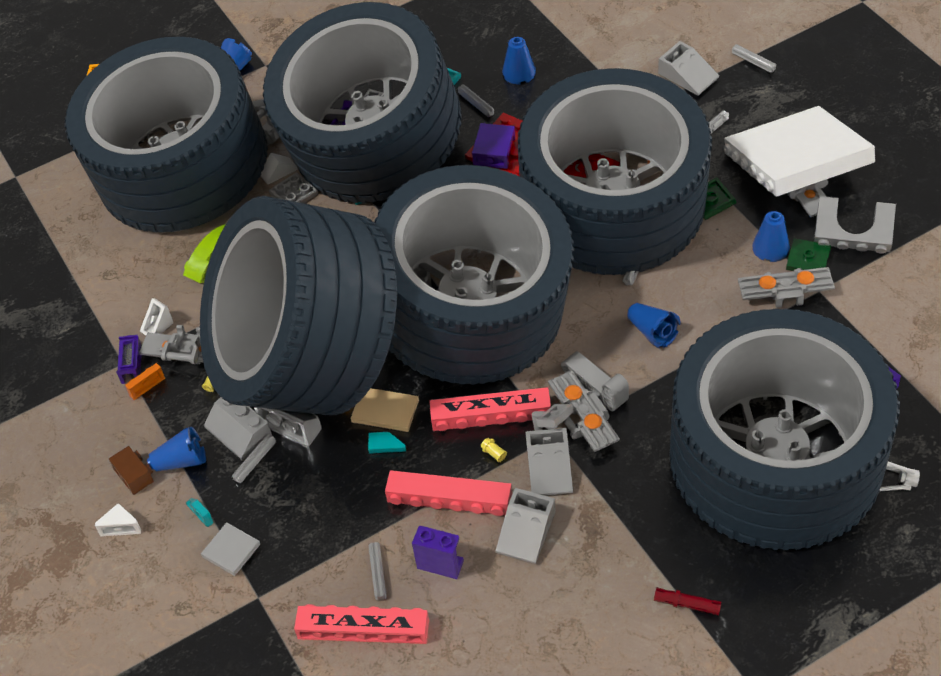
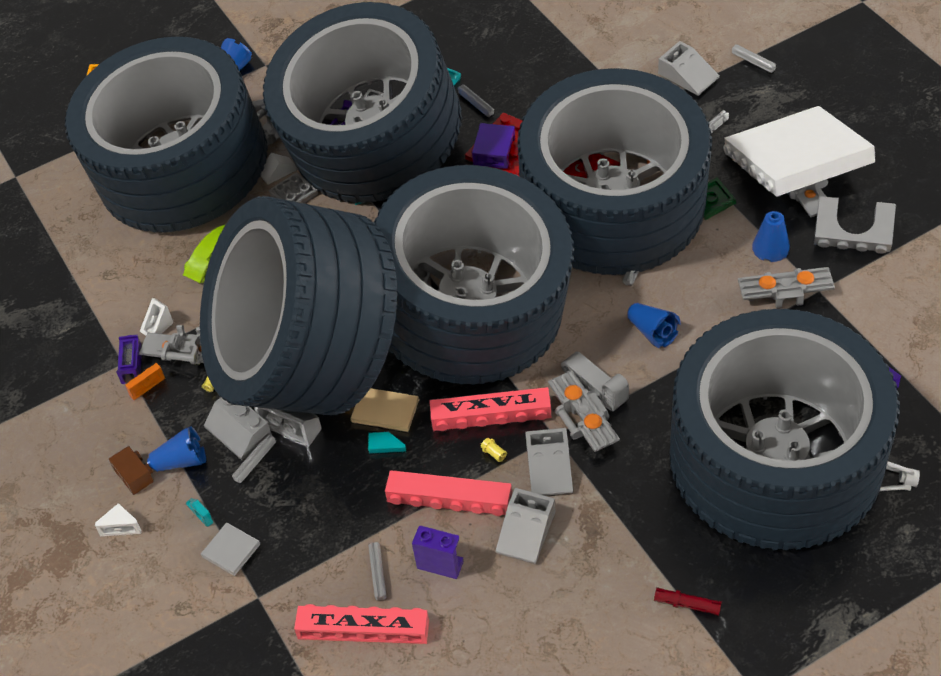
blue cone [502,37,535,84] -> none
light grey plate [532,404,574,431] -> none
dark green plate [786,238,831,271] -> none

